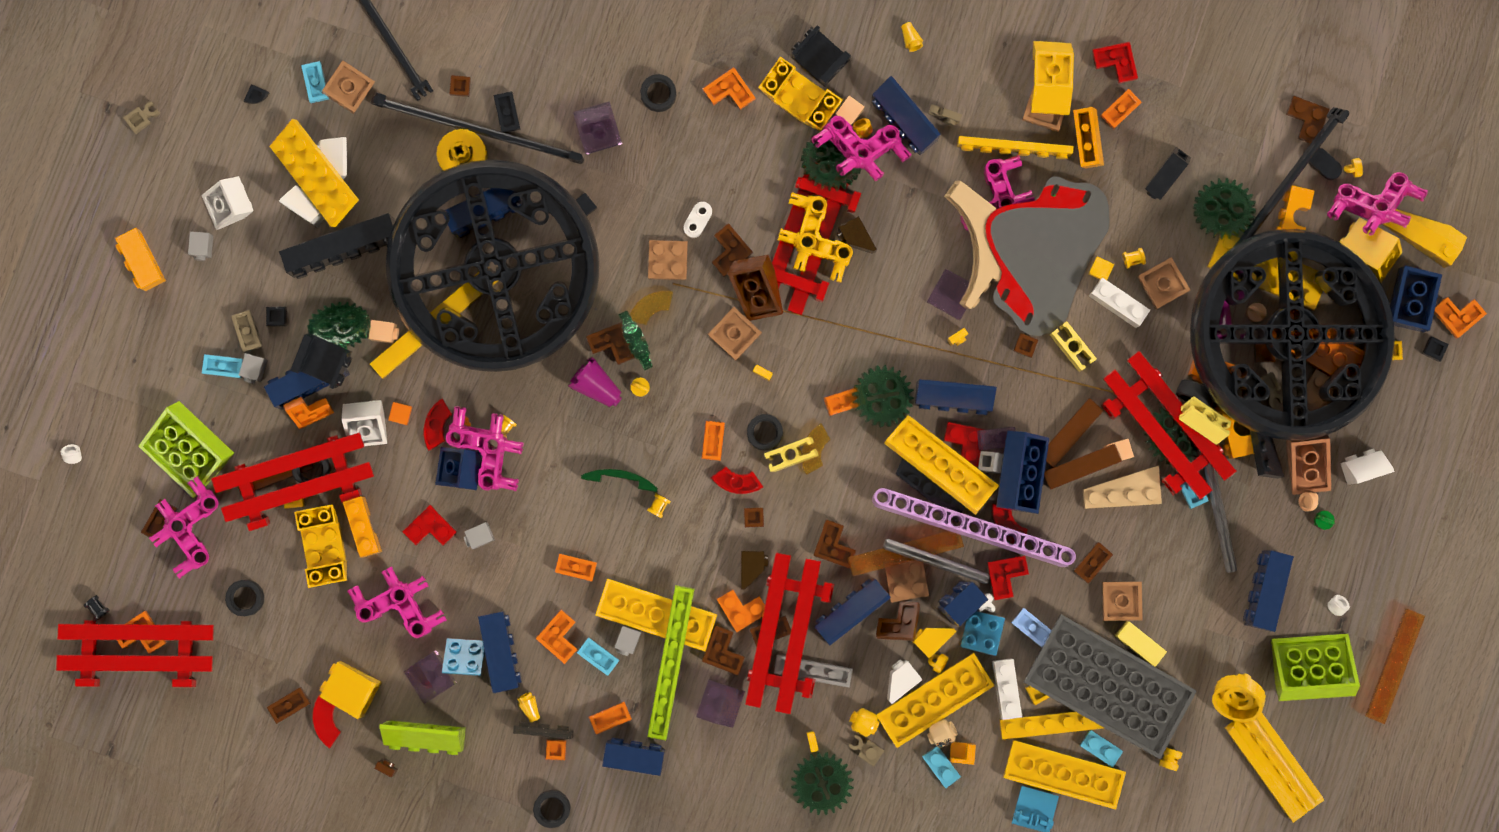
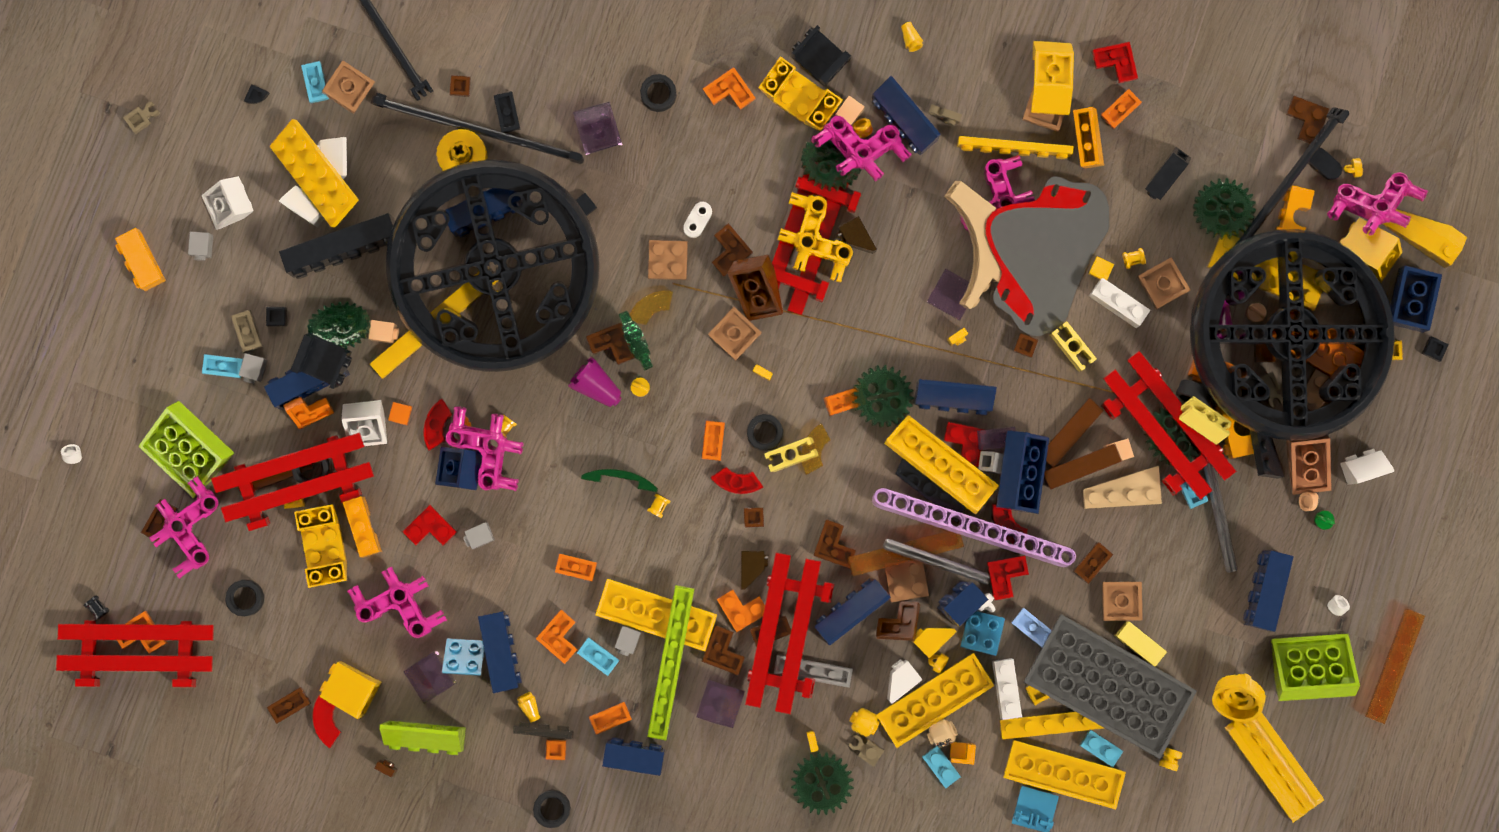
orange plate [1434,297,1487,339] -> none

